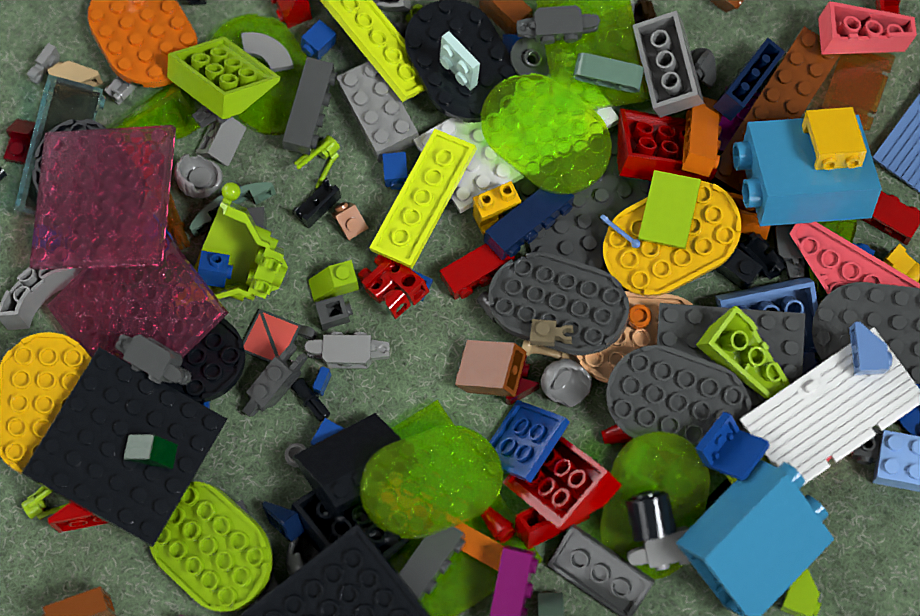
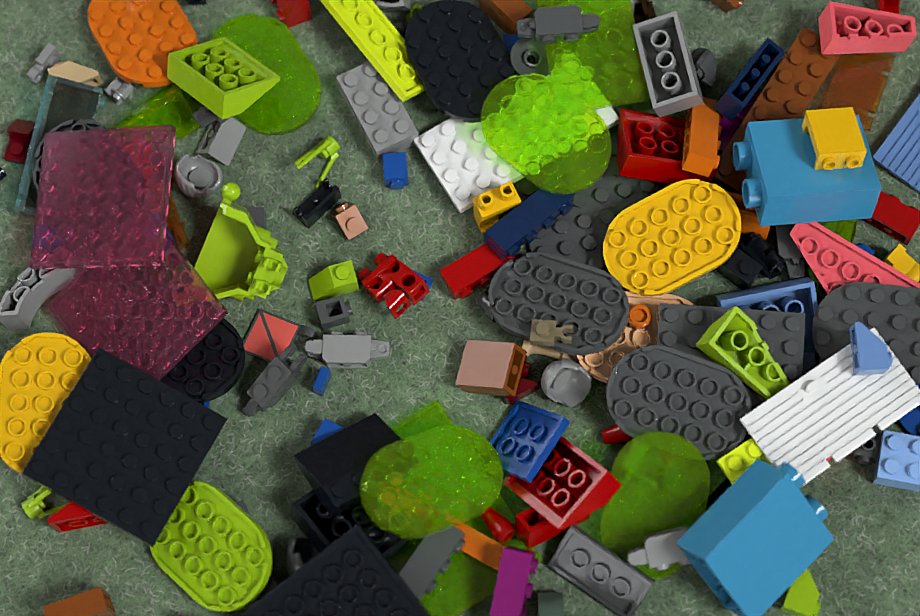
dark grey hinge [115,334,192,385] -> none
dark green slope [123,435,178,469] -> none
sand green slope [189,182,276,238] -> none
blue brick [196,250,233,288] -> none
light grey tile [241,32,294,72] -> none
dark blue slope [262,501,304,541] -> none
dark grey brick [282,57,337,155] -> none
light grey plate [285,443,306,467] -> none
black axle [291,378,330,422] -> none
blue brick [301,19,337,60] -> none
neon yellow plate [369,129,477,269] -> none
light aqua plate [440,31,480,90] -> none
sand green beam [573,53,644,93] -> none
medium blue hinge [600,214,640,248] -> none
black piece [625,489,677,542] -> none
lime tile [638,170,701,250] -> none
blue bracket [695,412,770,480] -> none

